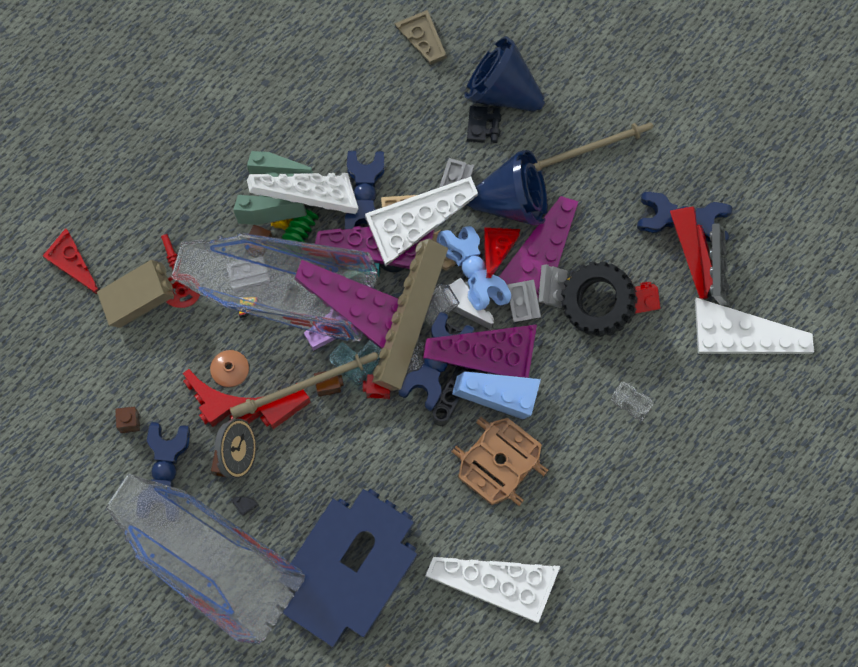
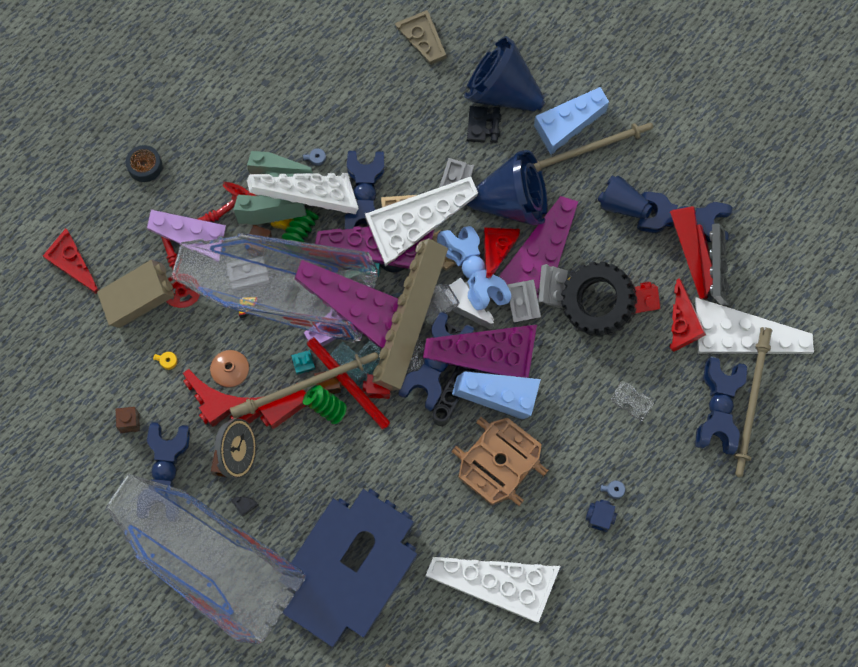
none -> wheel [126,145,162,182]
none -> lavender wing [147,210,226,262]
none -> yellow piece [153,352,178,370]
none -> red dish [197,182,256,222]
none -> teal tile [291,350,315,375]
none -> sand blue piece [303,148,326,166]
none -> green piece [303,385,347,424]
none -> red axle [307,337,390,429]
none -> light blue wedge [534,87,609,155]
none -> dark blue brick [585,500,617,533]
none -> dark blue cone [598,175,653,219]
none -> sand blue piece [600,481,625,499]
none -> red wing [670,278,706,352]
none -> dark blue piece [695,356,747,455]
none -> dark tan bar [733,327,773,477]

